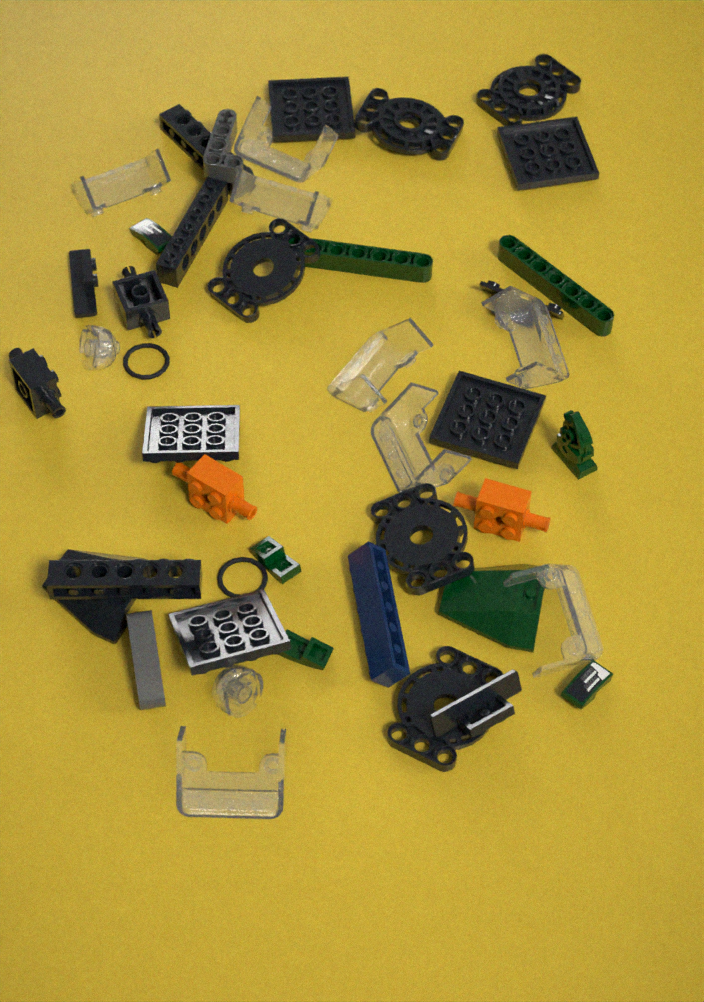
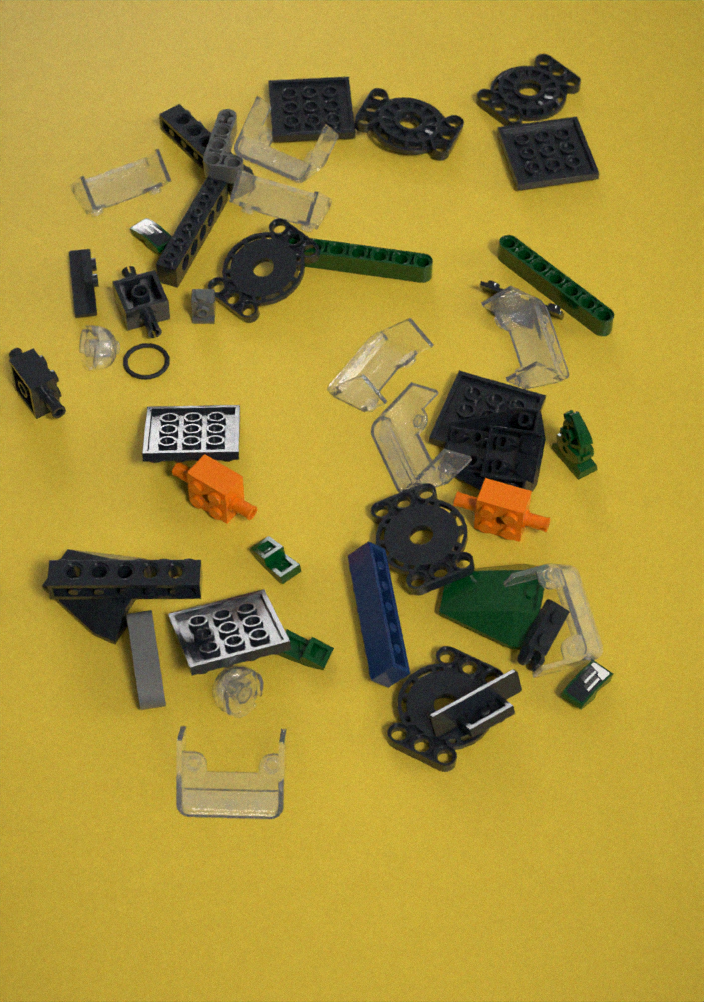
black piece [217,557,268,597] -> none
none -> dark grey brick [191,289,216,324]
none -> black wedge [441,407,546,492]
none -> black hinge [517,599,570,672]

